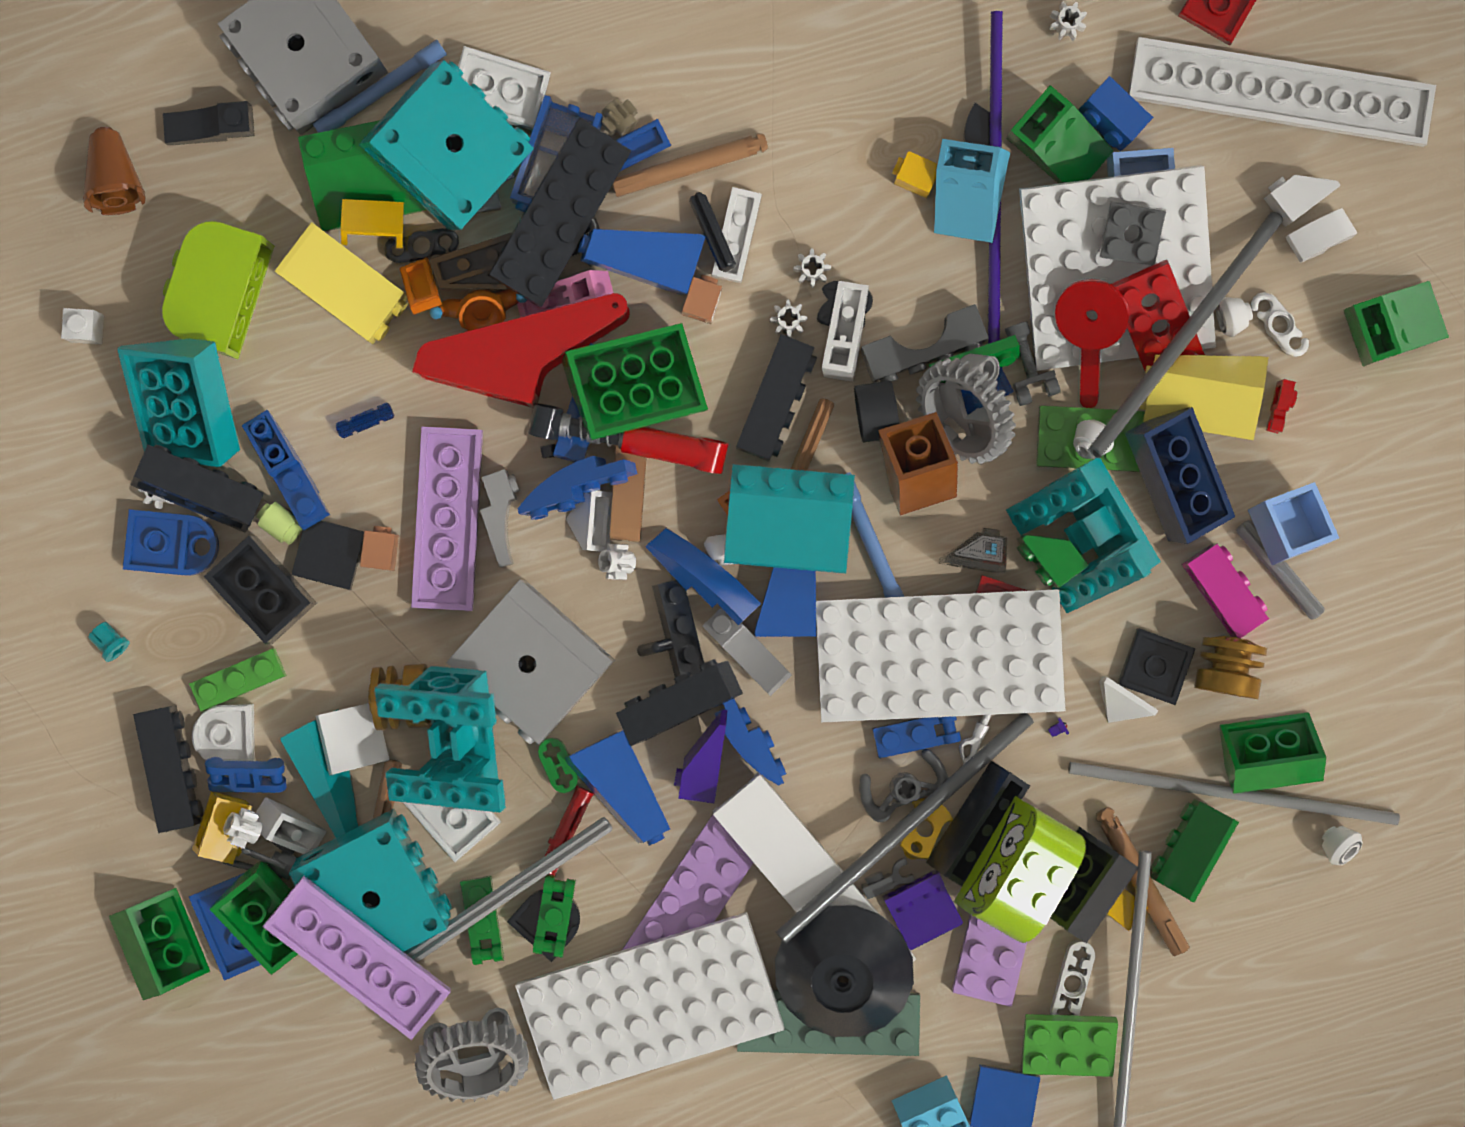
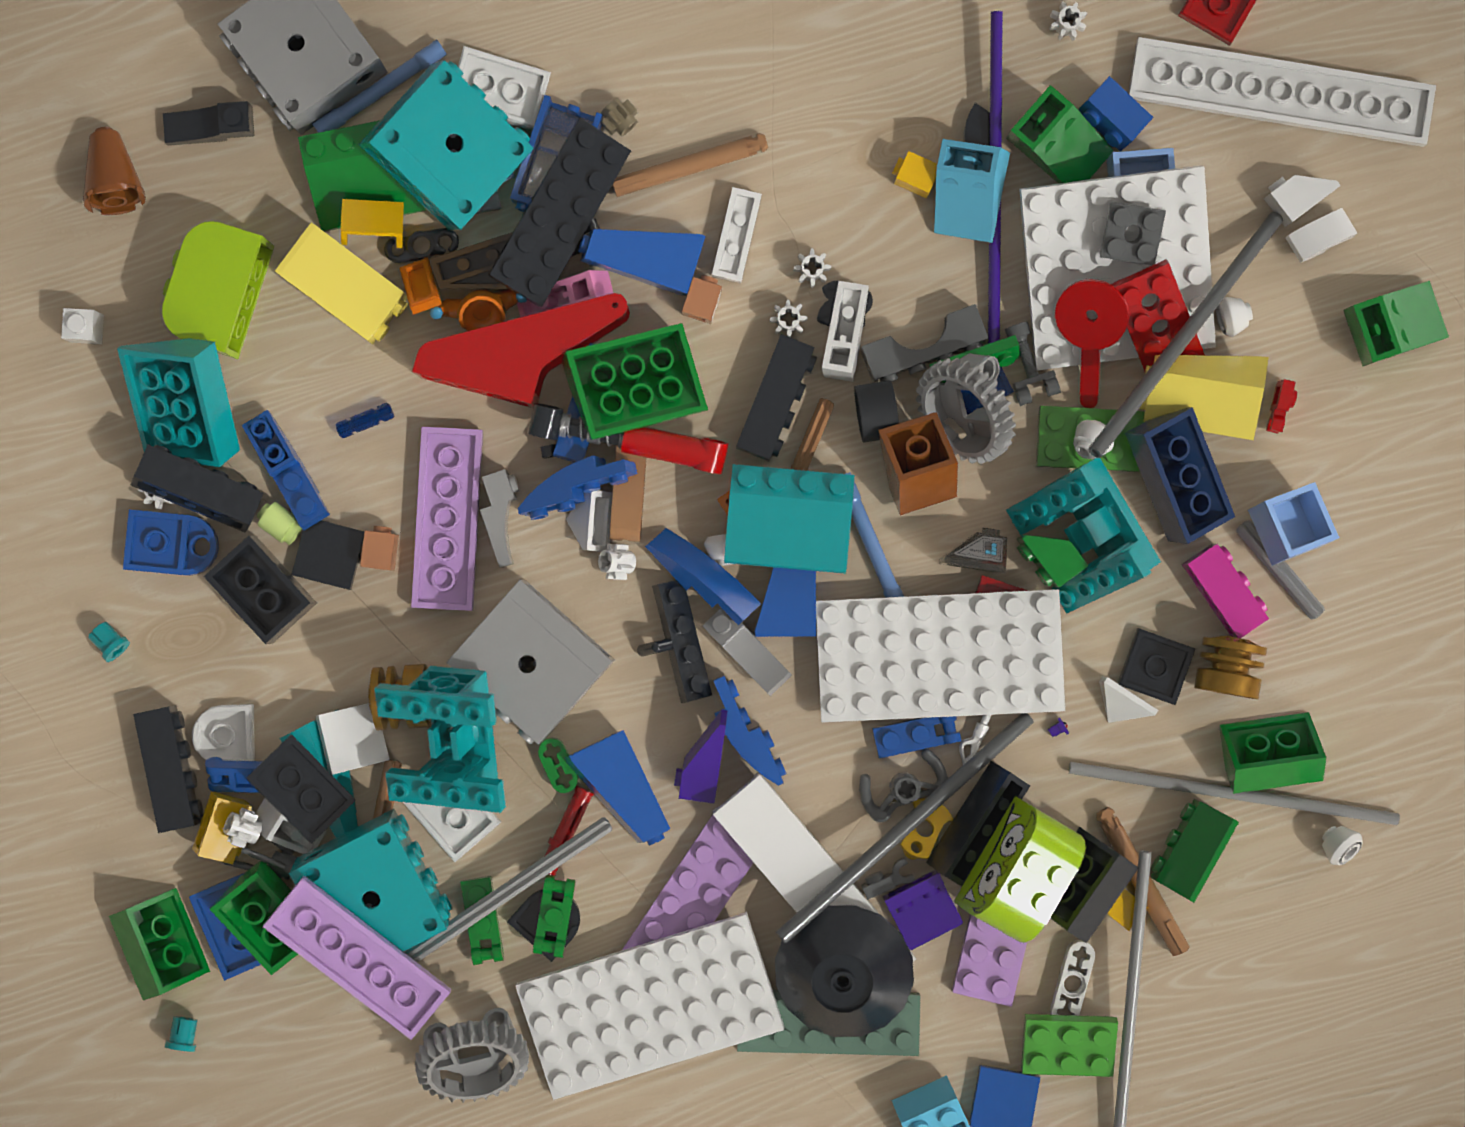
bright green plate [189,648,287,711] -> none
blue tile [616,119,672,171] -> none
black brick [616,659,743,746] -> none
black axle [689,192,736,272] -> none
white piece [1251,292,1309,357] -> none
none -> teal bush [164,1016,198,1052]
none -> black plate [245,734,356,844]

